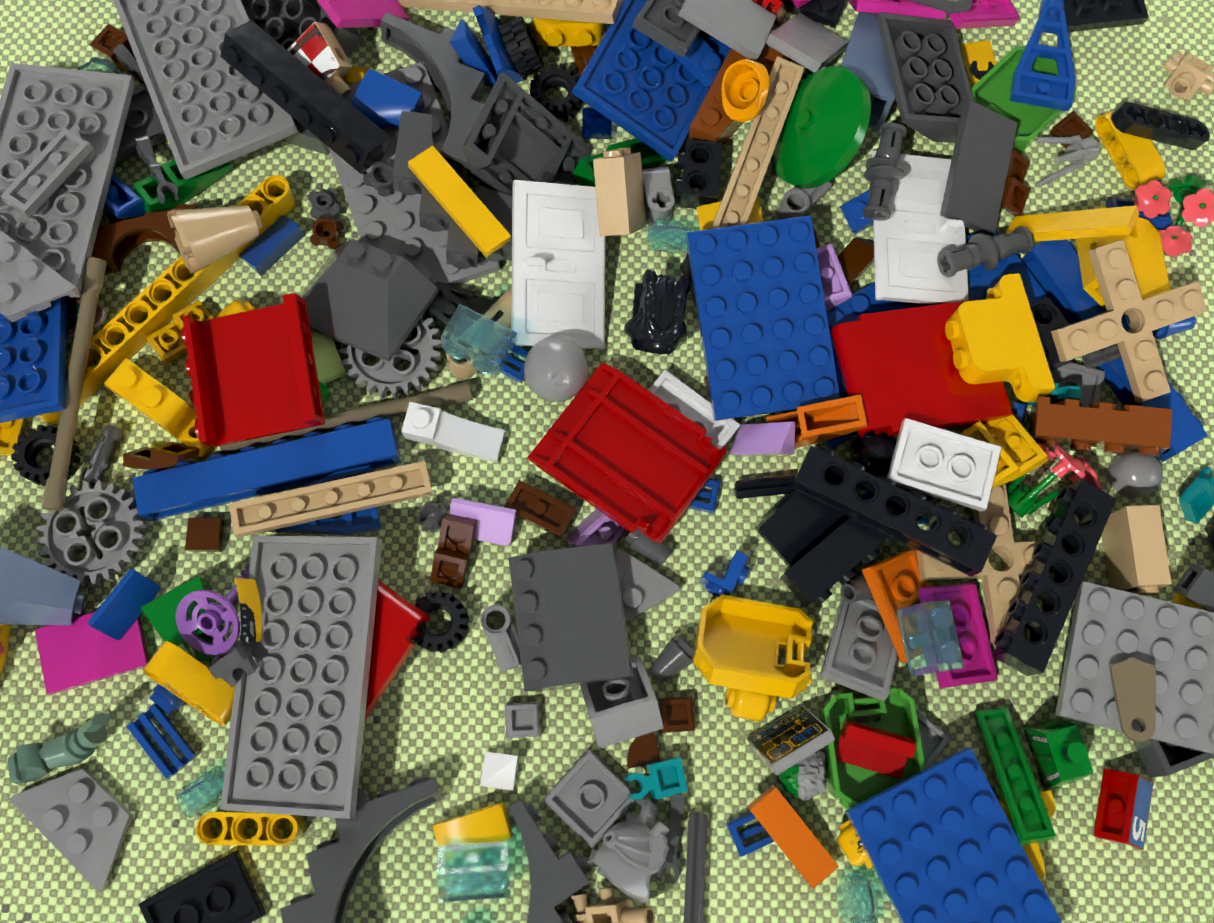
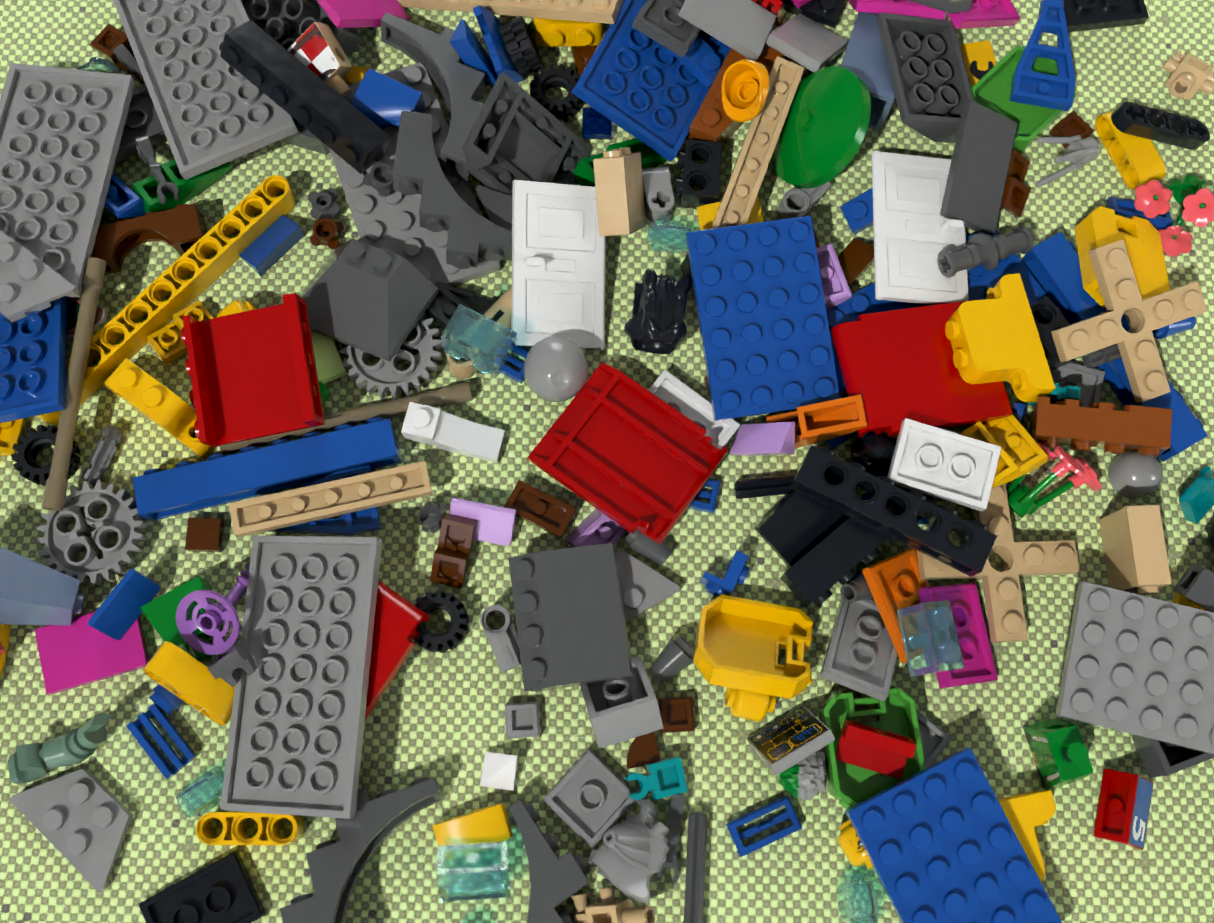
light grey plate [0,128,93,218] -> none
reddish brown slope [123,441,199,469] -> none
tan cone [167,206,263,274] -> none
sticker [234,578,262,642] -> none
yellow tile [408,146,511,258] -> none
orange tile [747,785,839,889] -> none
dark grey piece [863,122,907,221] -> none
green tile [973,706,1056,845] -> none
black brick [992,480,1116,676] -> none
yellow tile [1005,205,1139,242] -> none
dark tan piece [1109,657,1156,742] -> none

